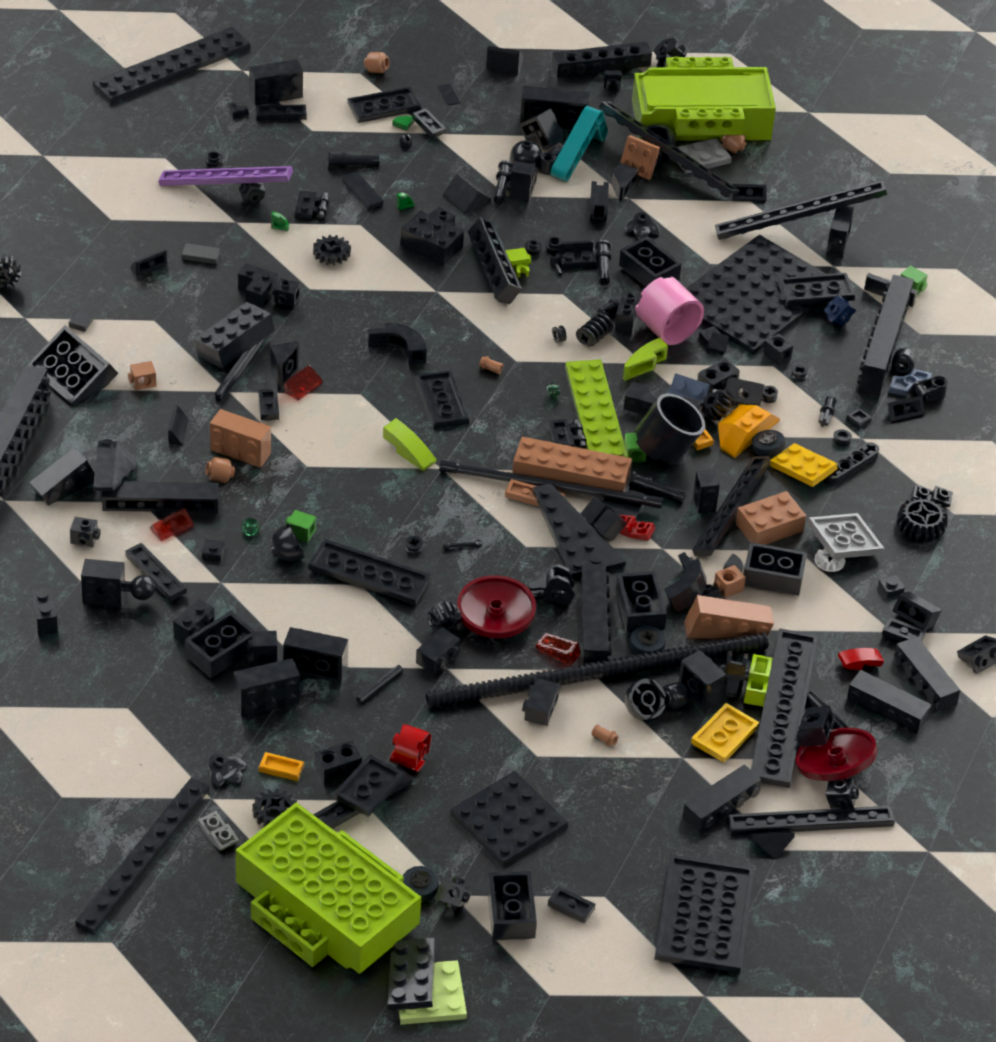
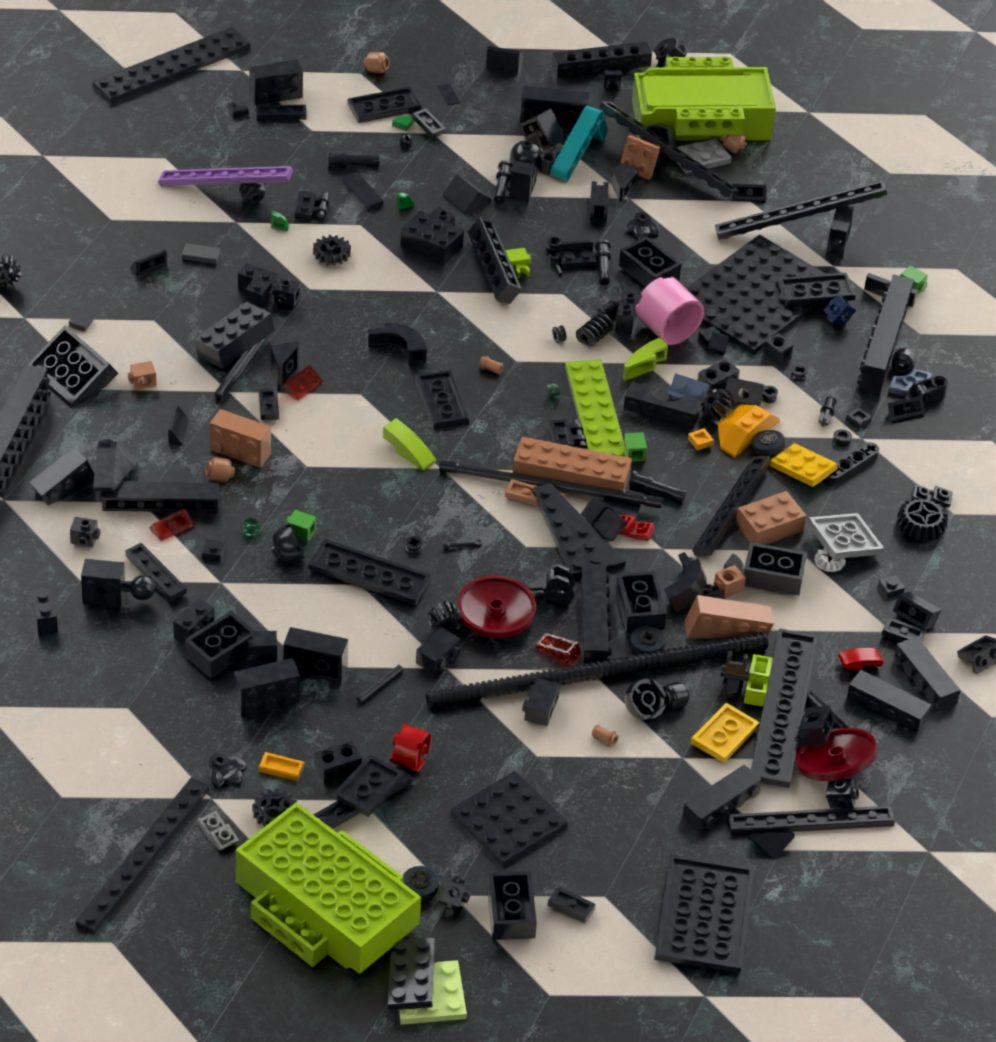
black plate [205,151,222,167] -> none
black plate [525,239,542,255] -> none
black brick [634,393,705,465] -> none
black brick [679,650,726,712] -> none
black brick [693,469,720,514] -> none

